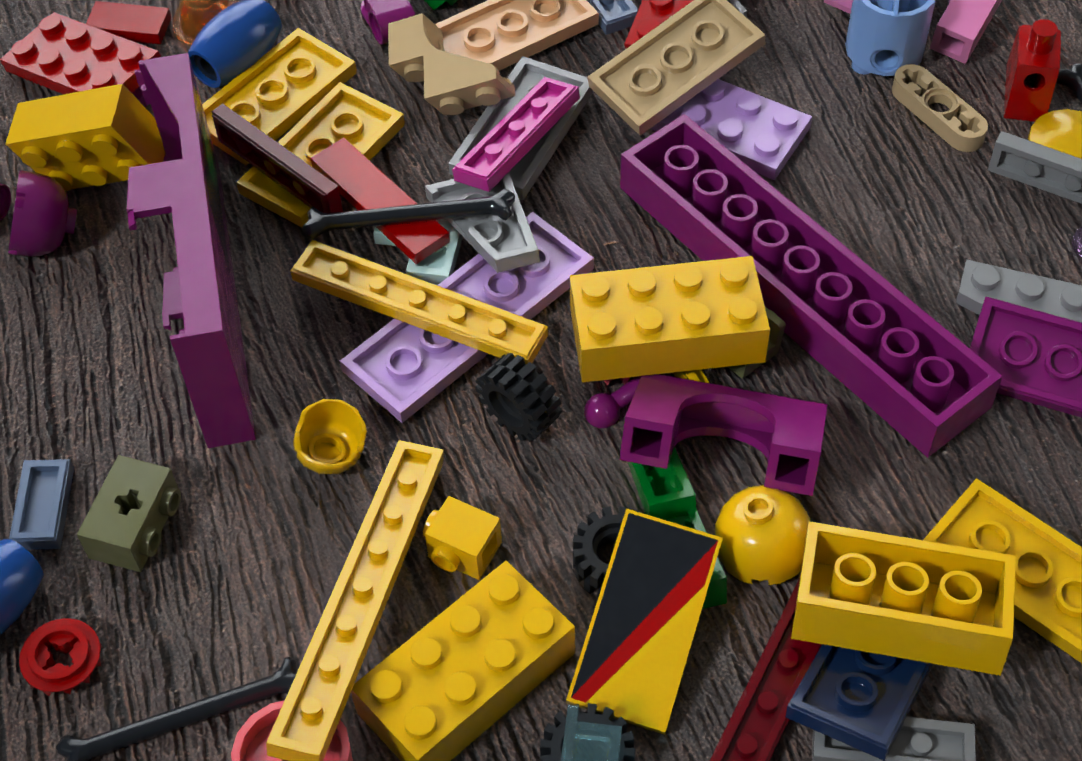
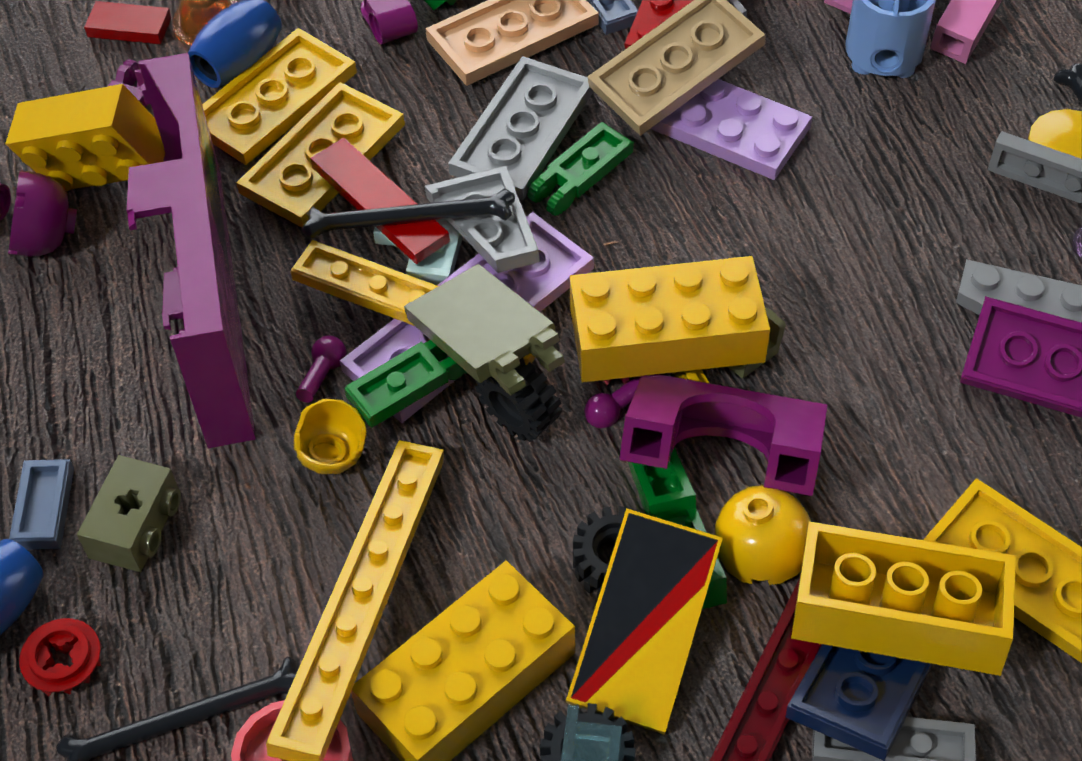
plate [0,12,161,95] -> none
dark red tile [212,103,343,213] -> none
tan arch [388,13,515,115] -> none
yellow brick [423,496,502,580] -> none
dark pink tile [452,77,580,192] -> none
magenta brick [620,114,1003,458] -> none
tan beam [892,64,988,152] -> none
red torso [1004,19,1061,122] -> none
none -> magenta bar [296,335,347,403]
none -> green hinge [344,340,467,428]
none -> tile [404,264,565,396]
none -> green hinge [527,122,634,216]

